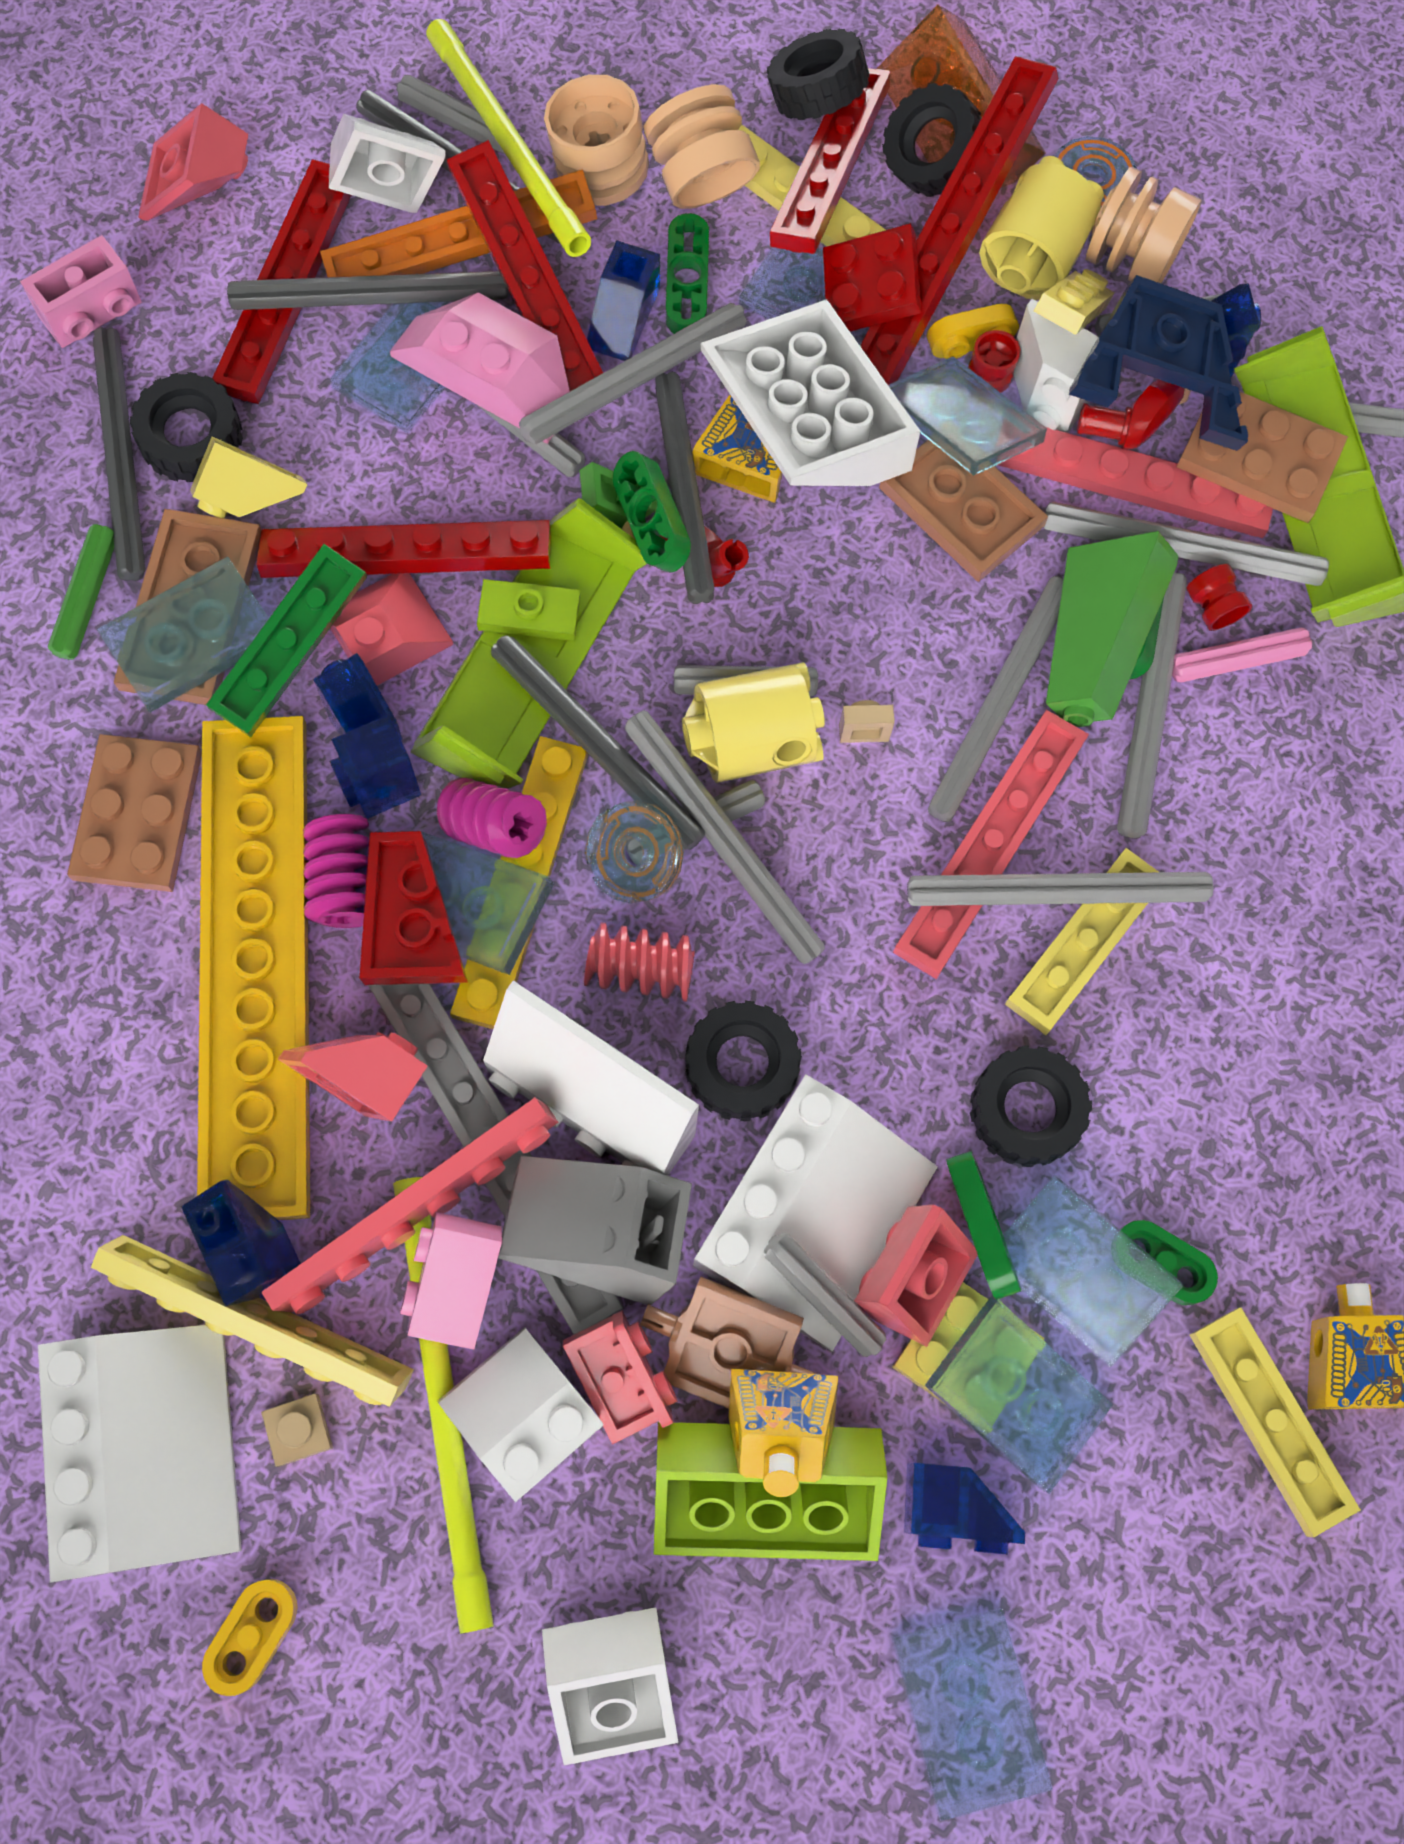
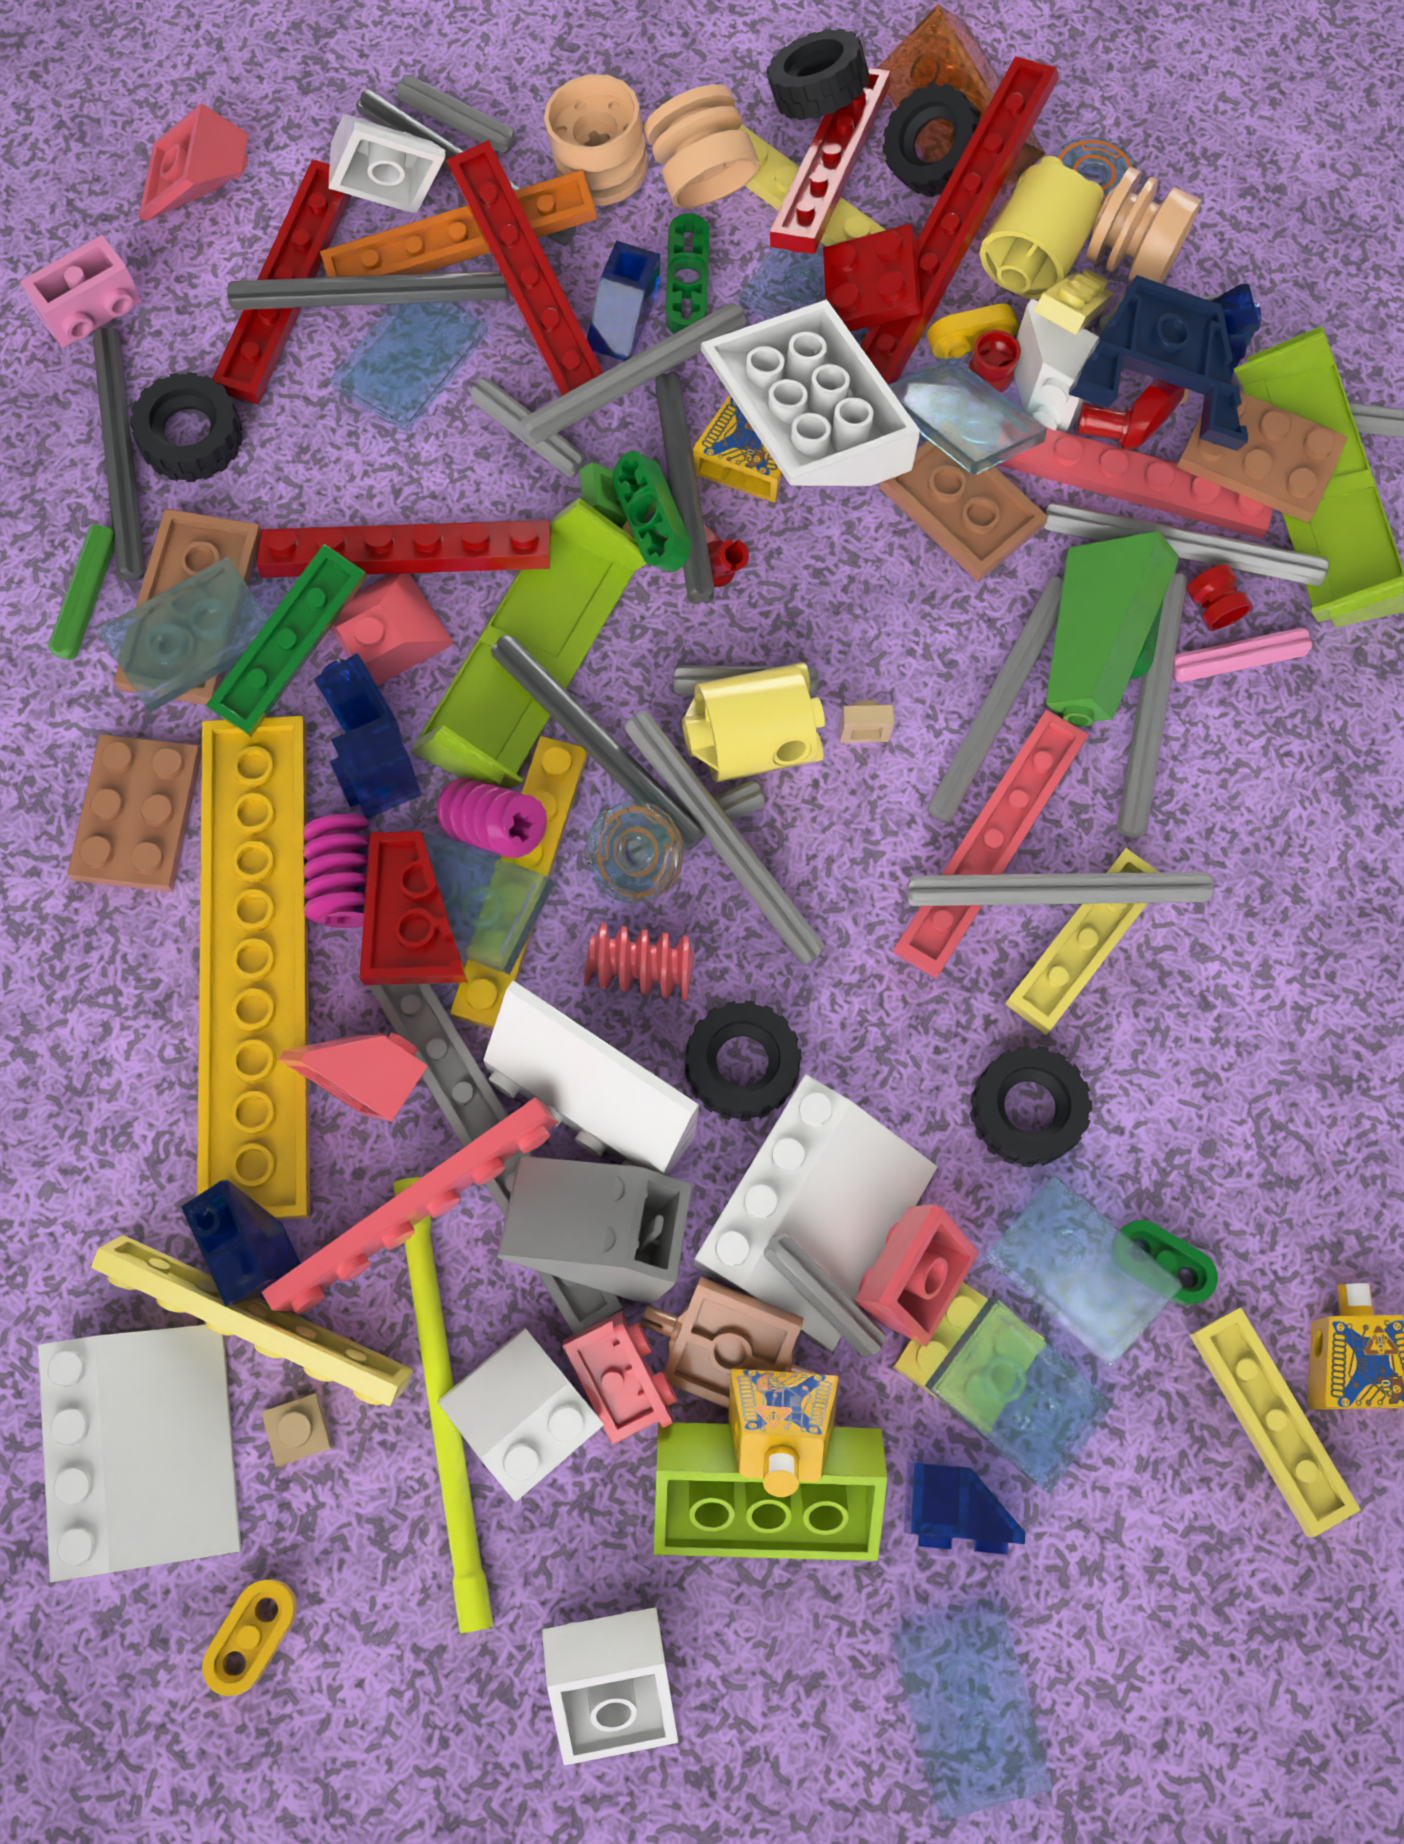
light yellow slope [190,436,307,519] -> none
bright pink wedge [390,292,570,444] -> none
bright pink brick [400,1212,502,1350] -> none
neon yellow piece [426,19,591,257] -> none
lime plate [477,579,580,641] -> none
green beam [946,1150,1022,1300] -> none

